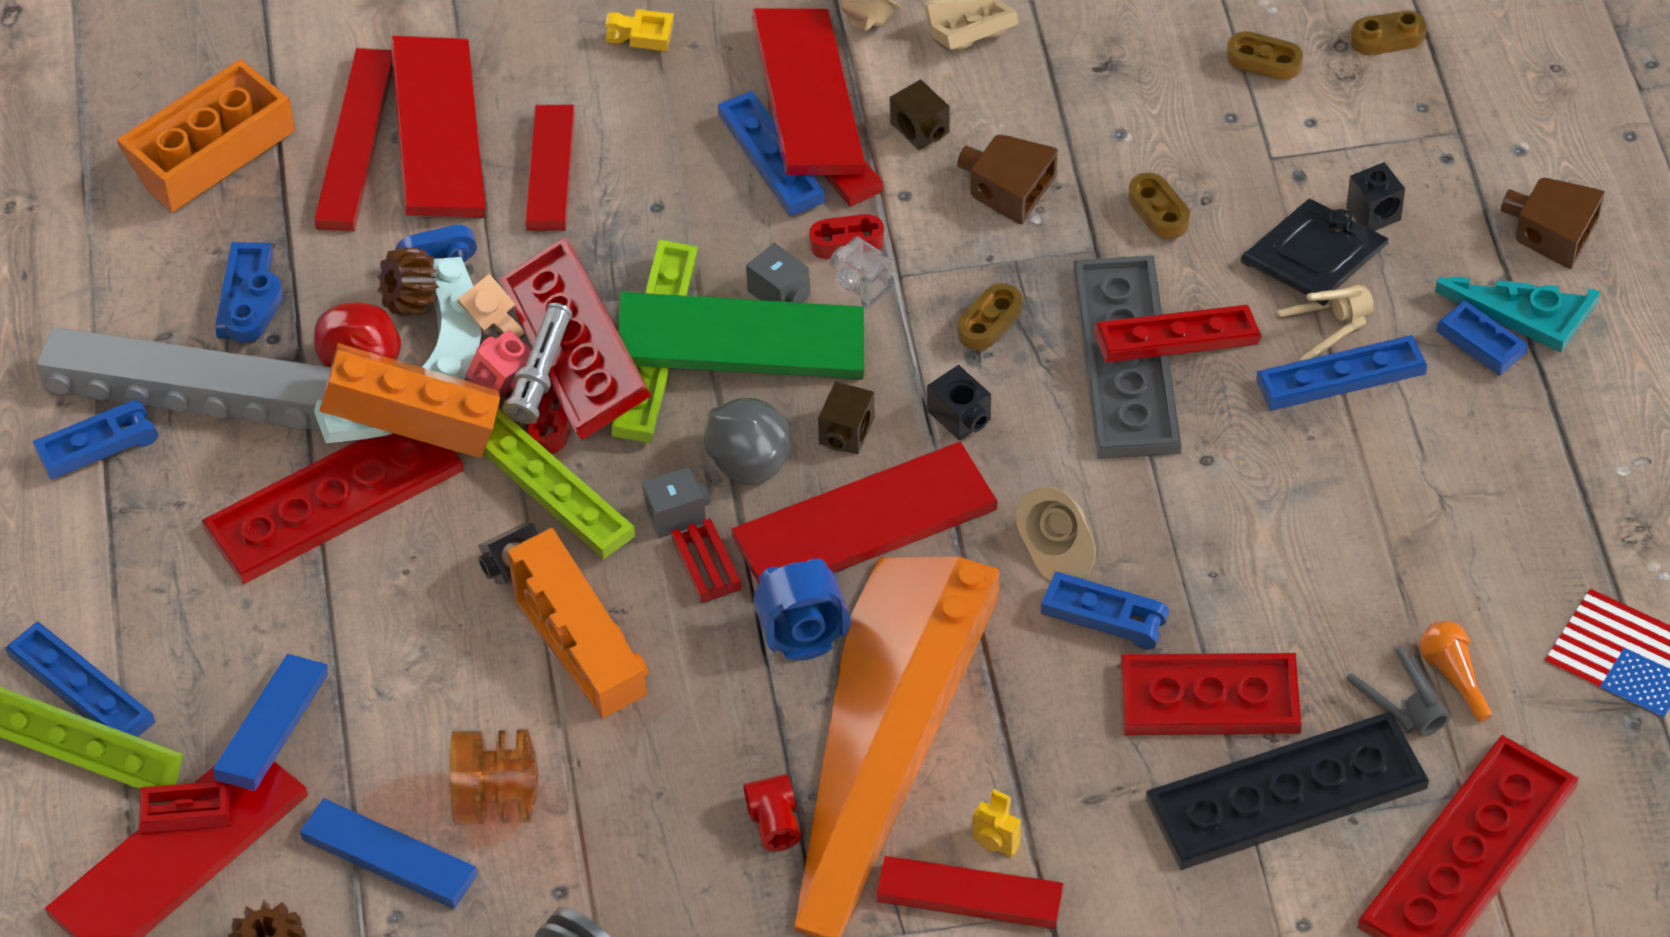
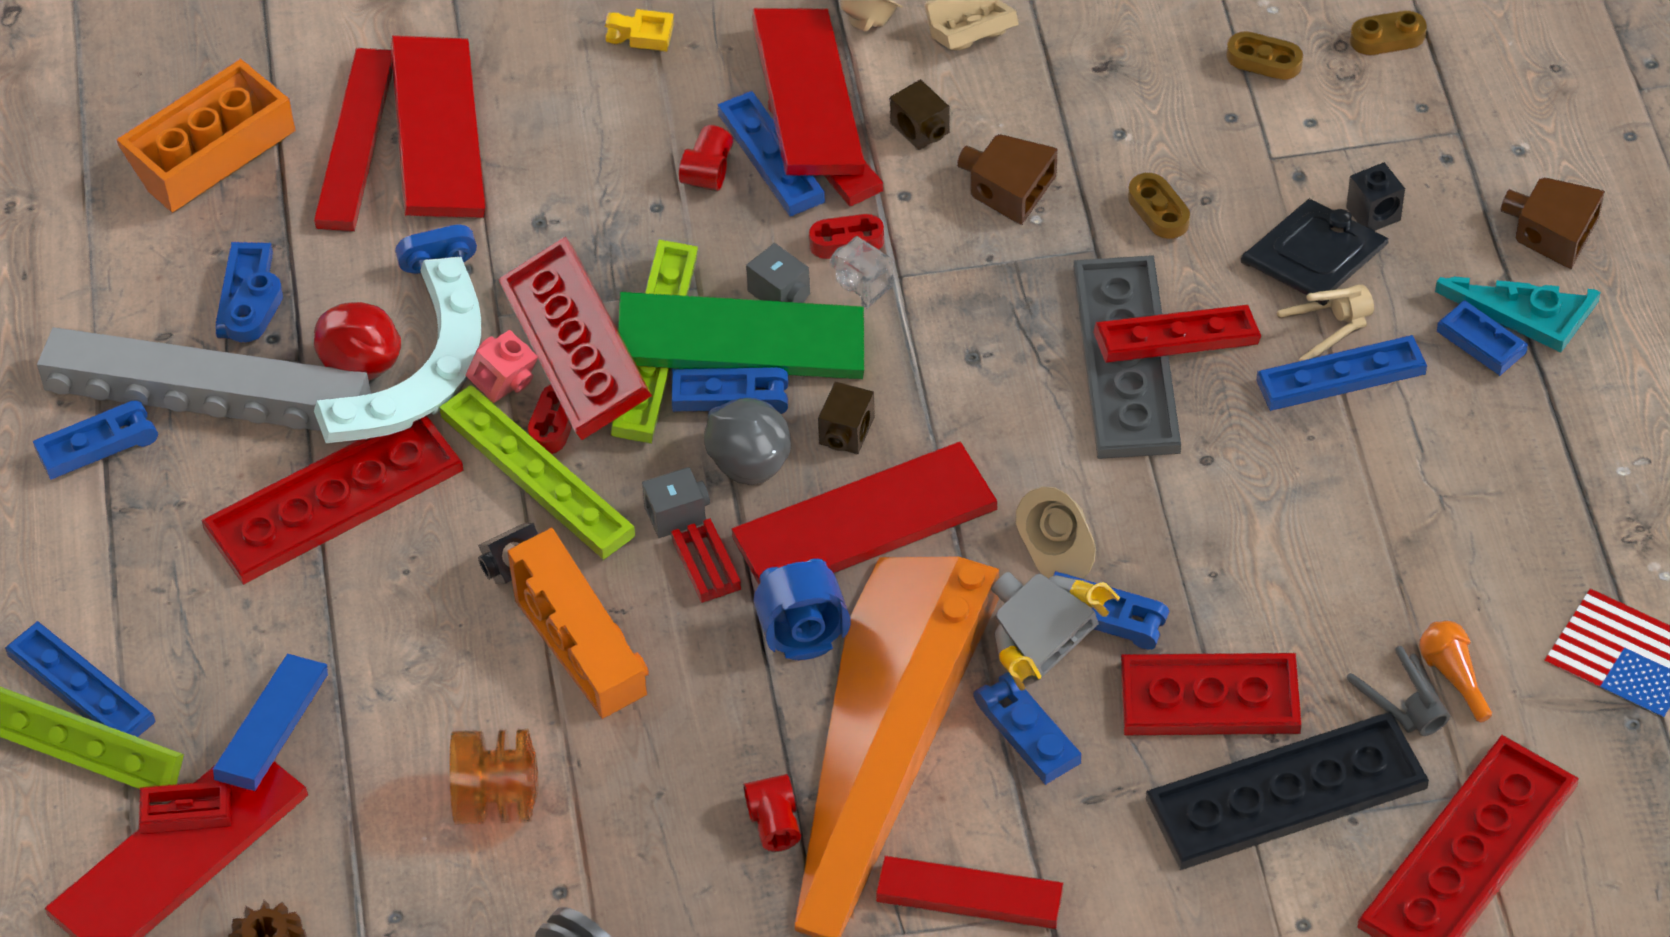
blue tile [300,798,478,909] -> none
orange slope [319,343,500,458] -> none
reddish brown gear [377,247,439,316] -> none
light nougat plate [457,274,525,339] -> none
light grey pin [502,303,572,424] -> none
red tile [525,104,575,231] -> none
black brick [927,364,991,441] -> none
pearl gold plate [958,283,1023,350] -> none
yellow plate [972,789,1021,857] -> none
none -> blue plate [672,367,788,414]
none -> red piece [679,125,733,191]
none -> blue plate [973,672,1082,785]
none -> light grey torso [992,572,1120,691]

